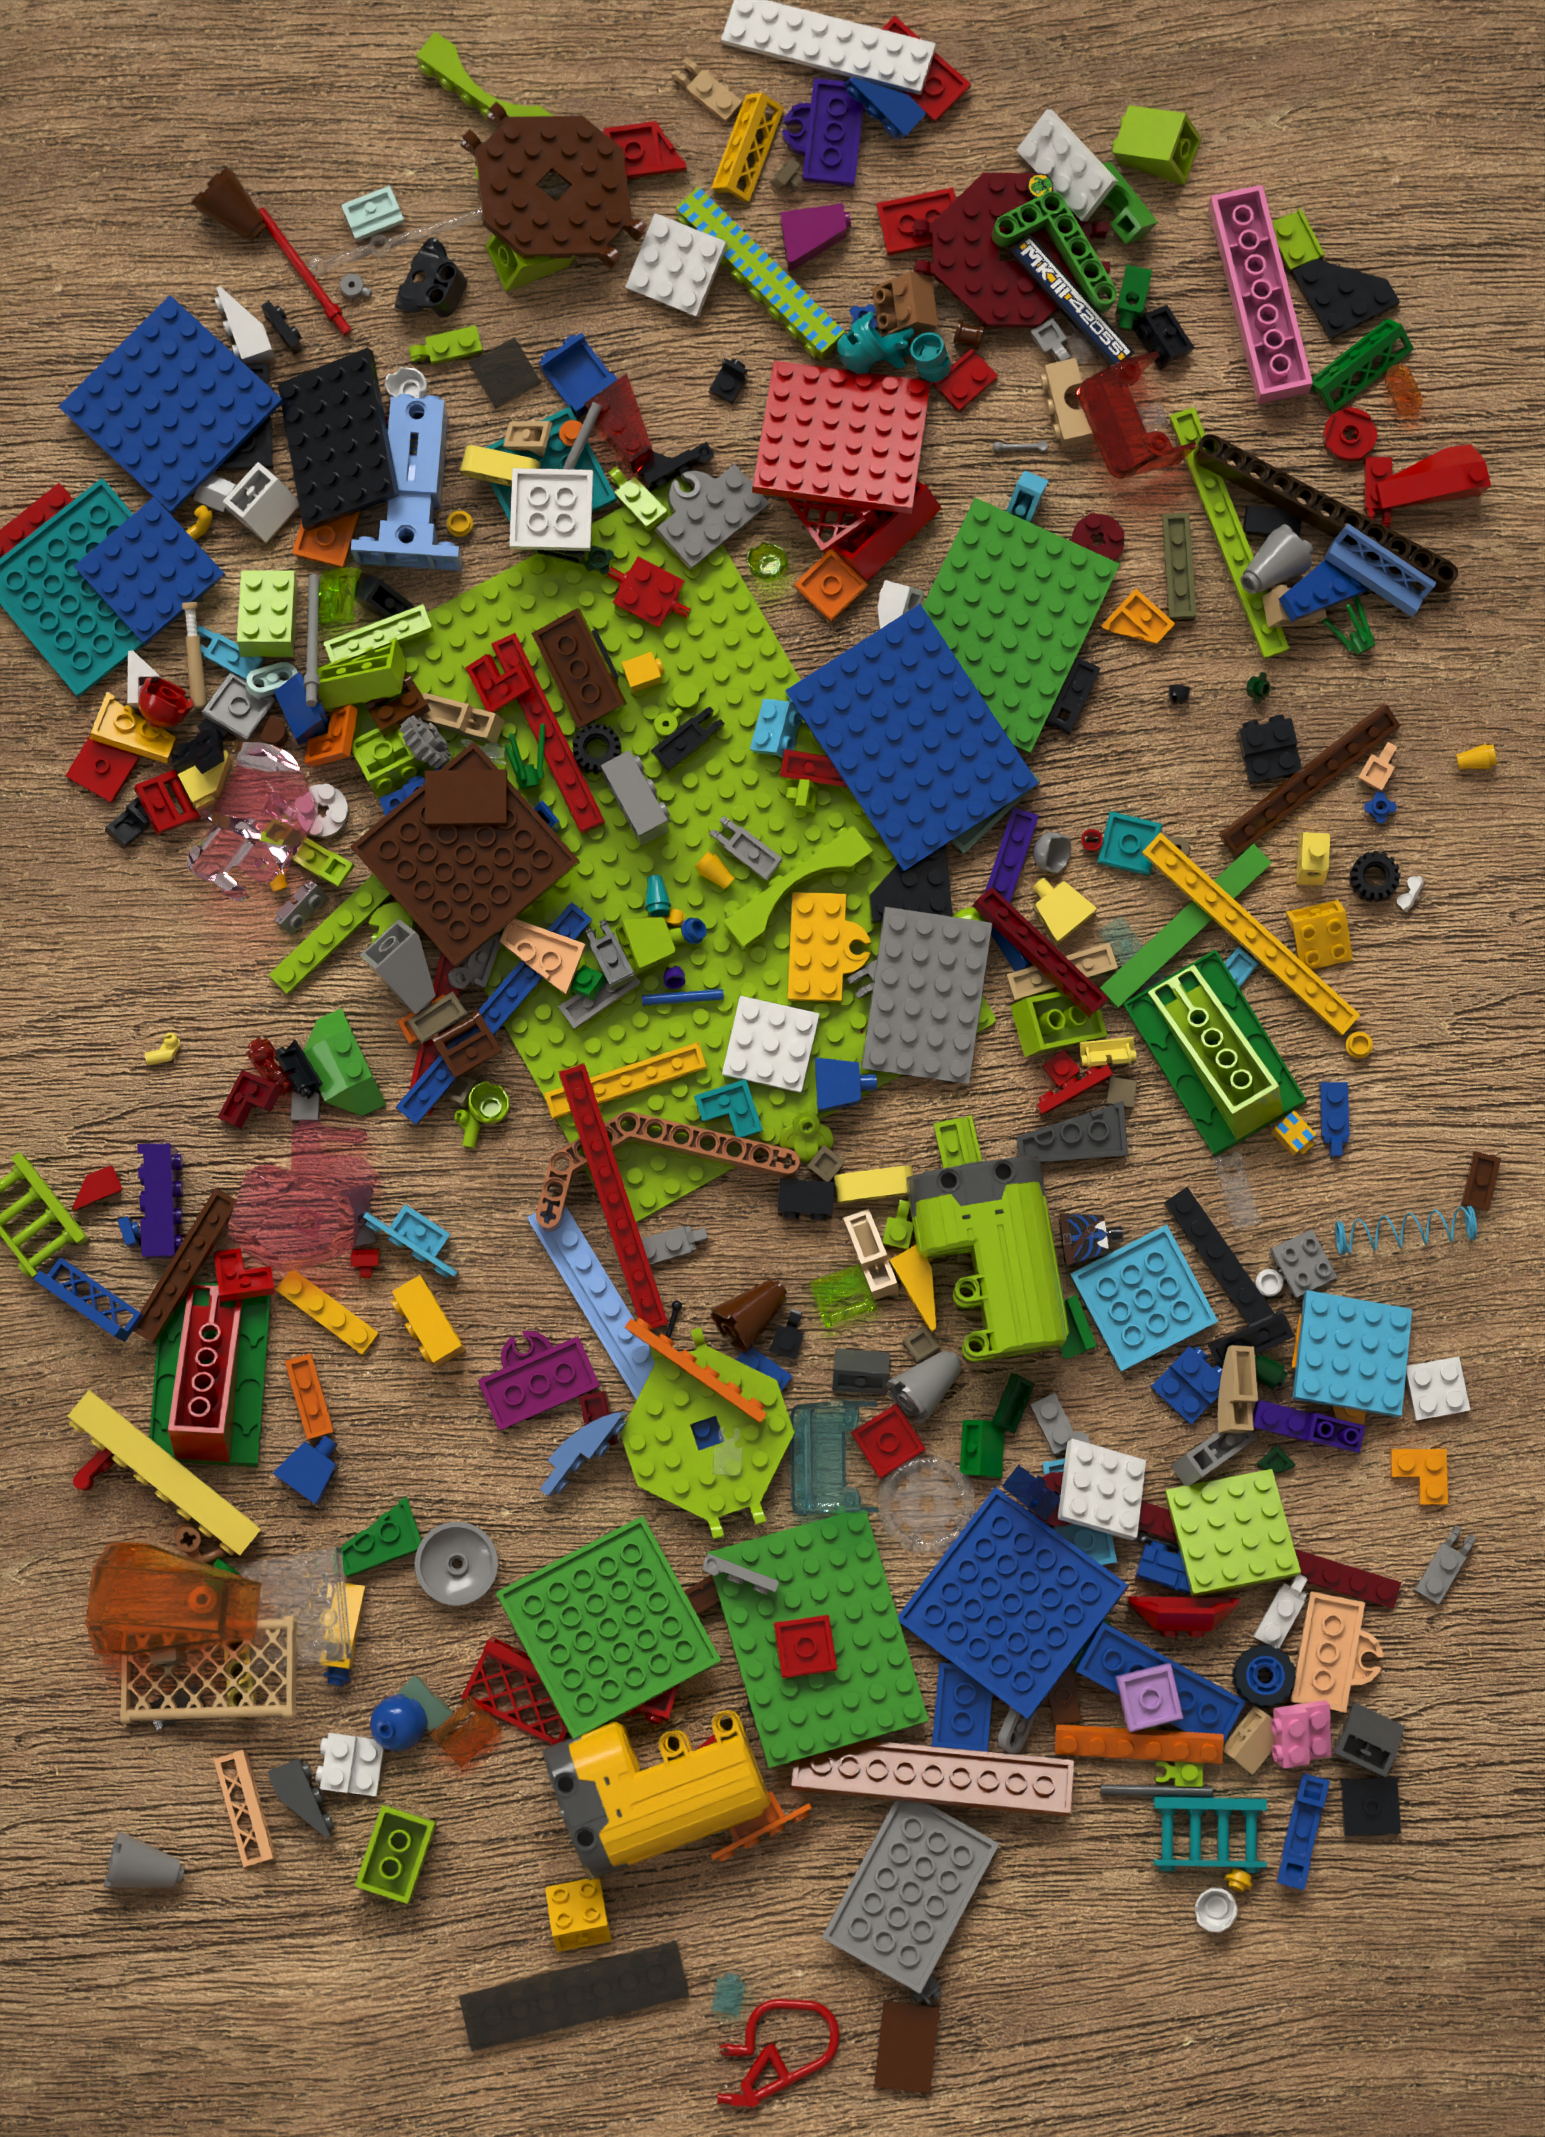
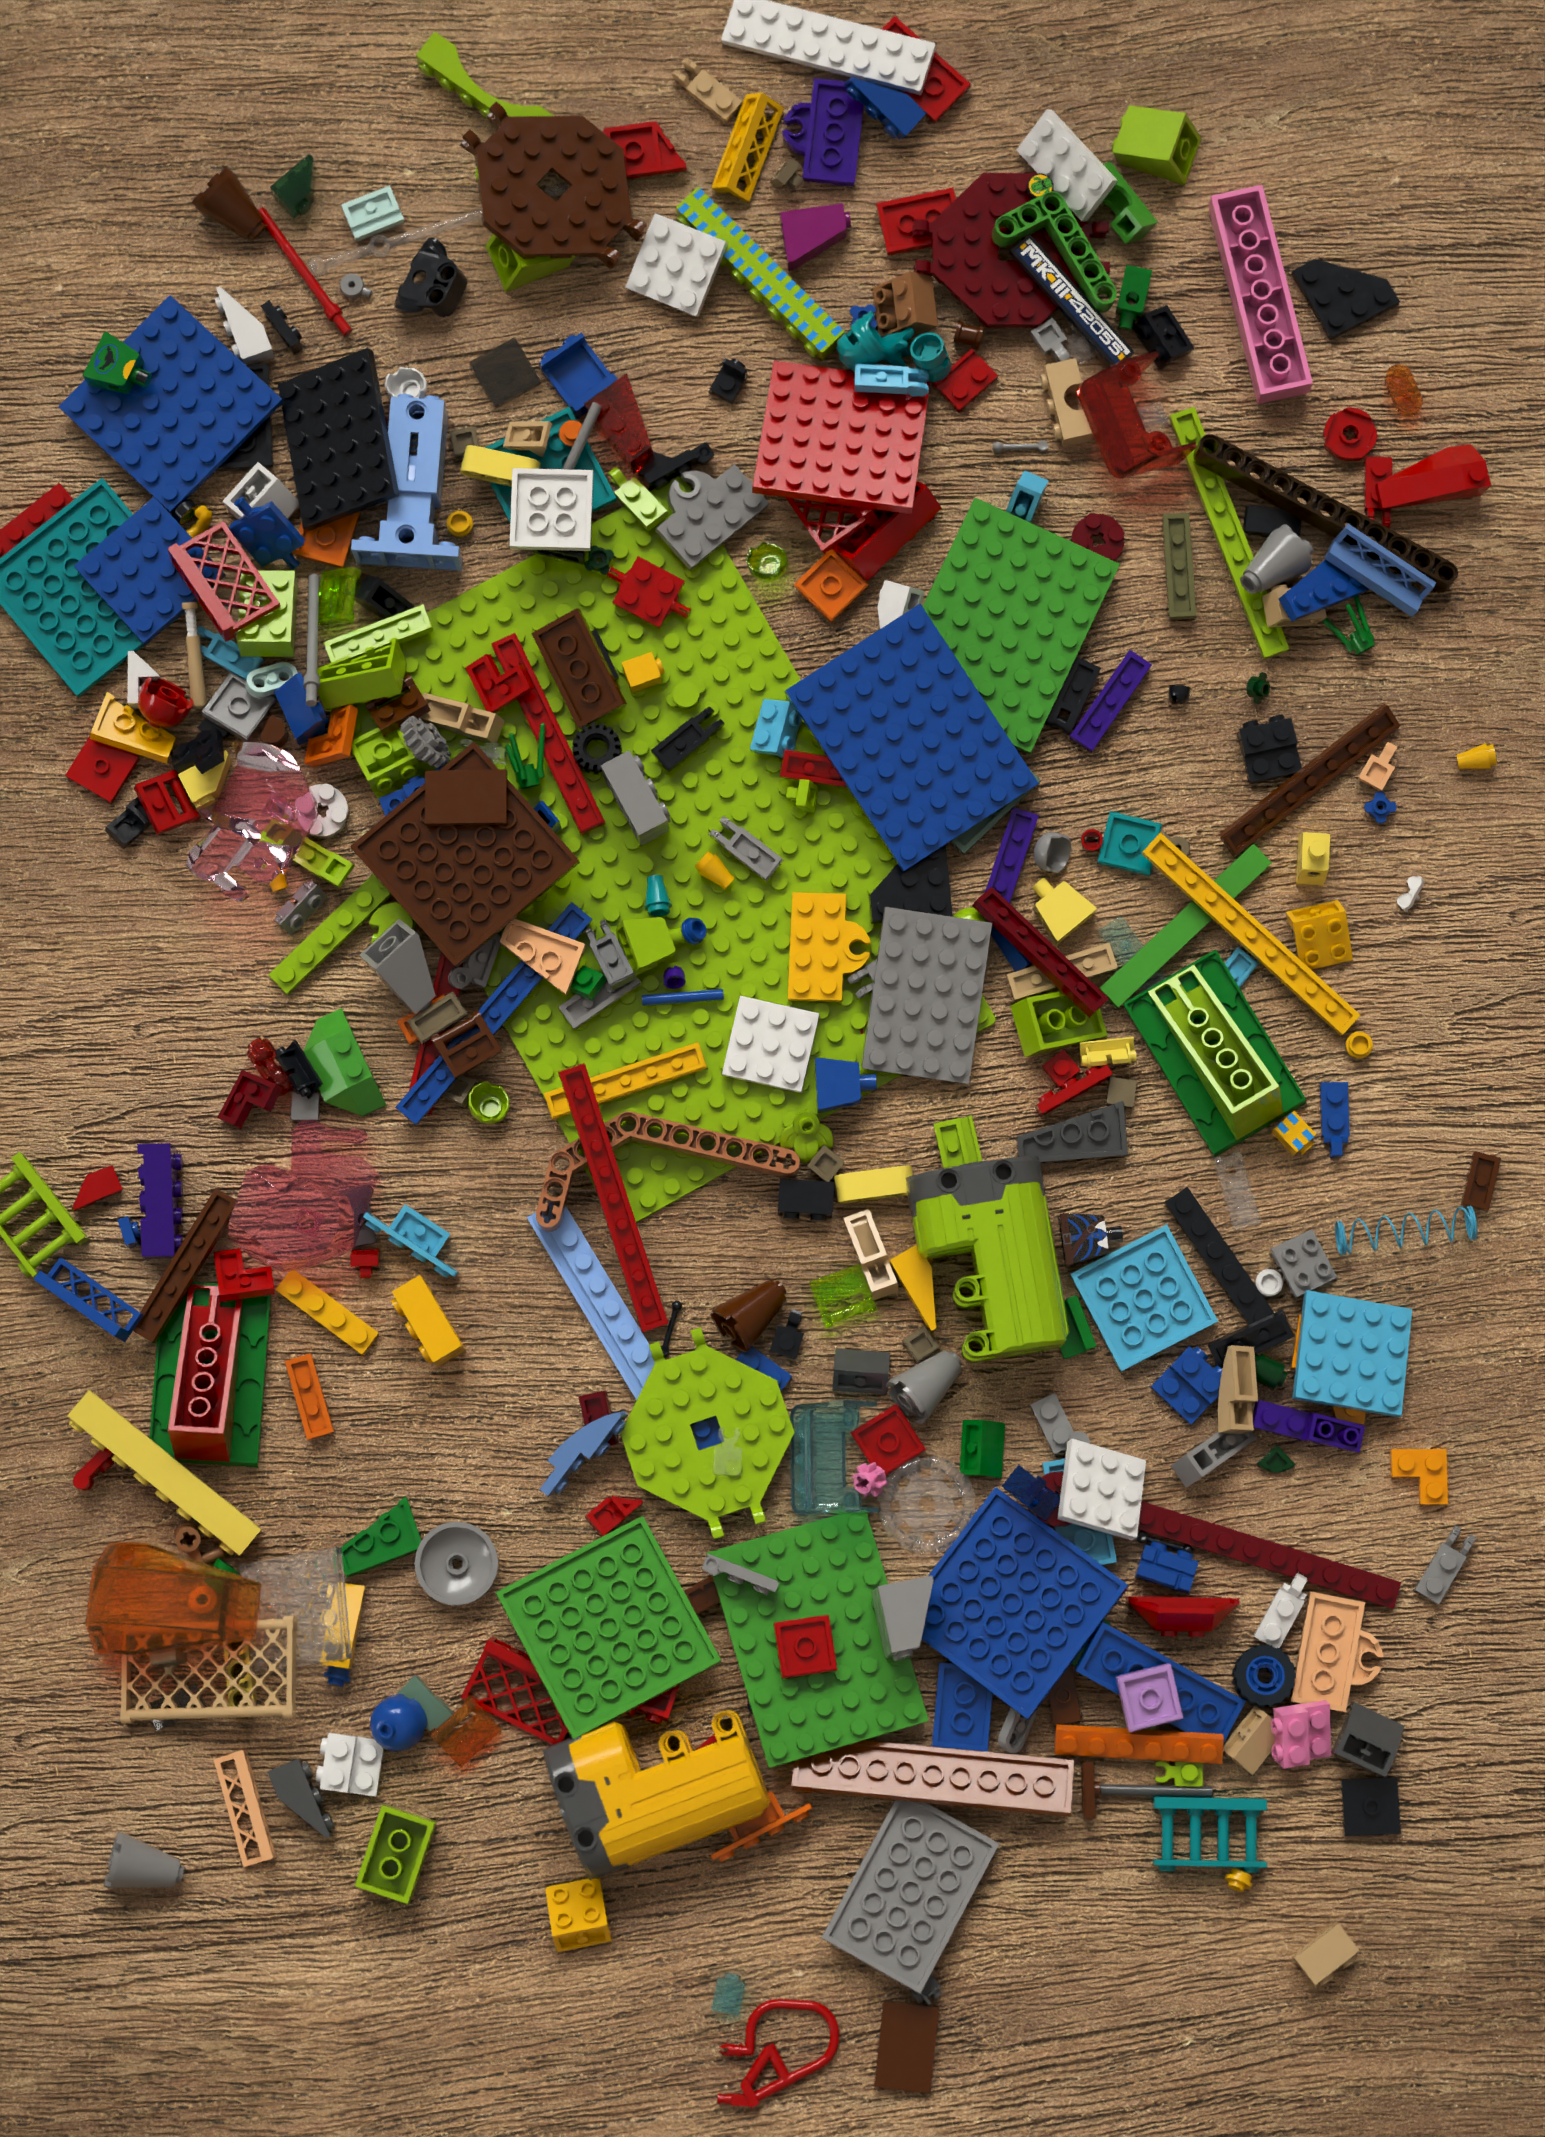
light yellow arm [145,1033,180,1066] -> none
light grey piece [193,474,236,512] -> none
blue torso [273,1435,338,1505] -> none
lime plate [408,325,483,365] -> none
lime arm [454,1109,480,1149] -> none
clear smoke plate [459,1940,690,2052] -> none
magenta plate [478,1331,600,1431] -> none
orange plate [624,1318,767,1424] -> none
light grey hinge [641,1226,708,1265] -> none
yellow hand [646,909,685,927] -> none
lime piece [653,708,683,738] -> none
teal plate [694,1079,763,1138] -> none
lime arch [724,825,873,951] -> none
lime plate [882,1200,913,1250] -> none
dark green plate [991,1373,1035,1434] -> none
light orange wing [1101,588,1175,645] -> none
lime plate [1164,1469,1301,1597] -> none
white hair [1195,1888,1238,1933] -> none
lime plate [1272,209,1324,273] -> none
blue slope [1276,1773,1330,1891] -> none
green fence [1311,318,1414,413] -> none
black tyre [1349,851,1401,902] -> none
white plate [1406,1357,1470,1421] -> none
none -> green torso [82,331,152,394]
none -> fence [167,521,280,642]
none -> black tile [172,499,198,525]
none -> blue plate [229,497,305,570]
none -> clear green slope [270,153,316,219]
none -> dark tan tile [449,426,480,459]
none -> red slope [585,1496,643,1537]
none -> bright pink gear [852,1462,888,1498]
none -> medium azure hinge [854,364,929,397]
none -> light grey slope [871,1575,933,1661]
none -> dark purple plate [1070,650,1152,753]
none -> reddish brown plate [1081,1762,1100,1819]
none -> tan piece [1291,1922,1359,1986]

